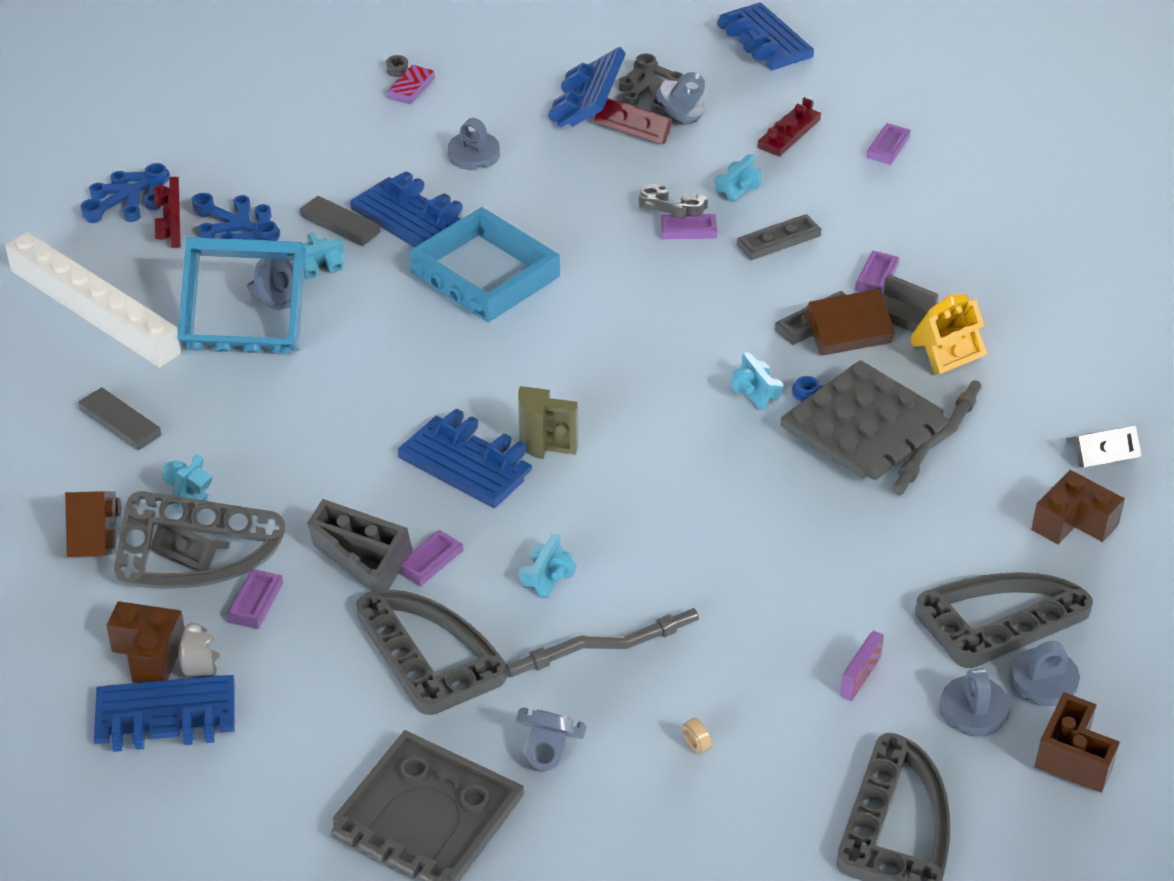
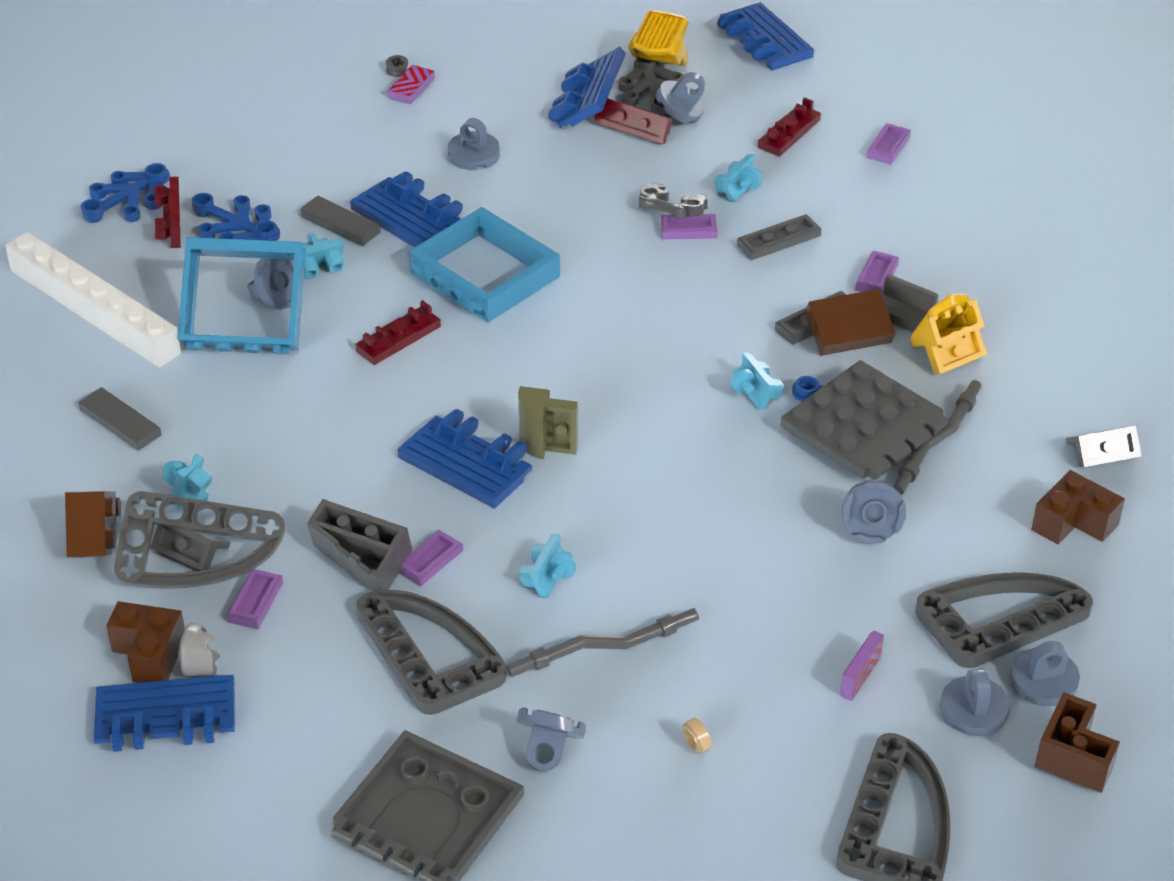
none -> dark red plate [355,300,441,365]
none -> yellow piece [628,10,689,66]
none -> sand blue tile [842,480,906,544]

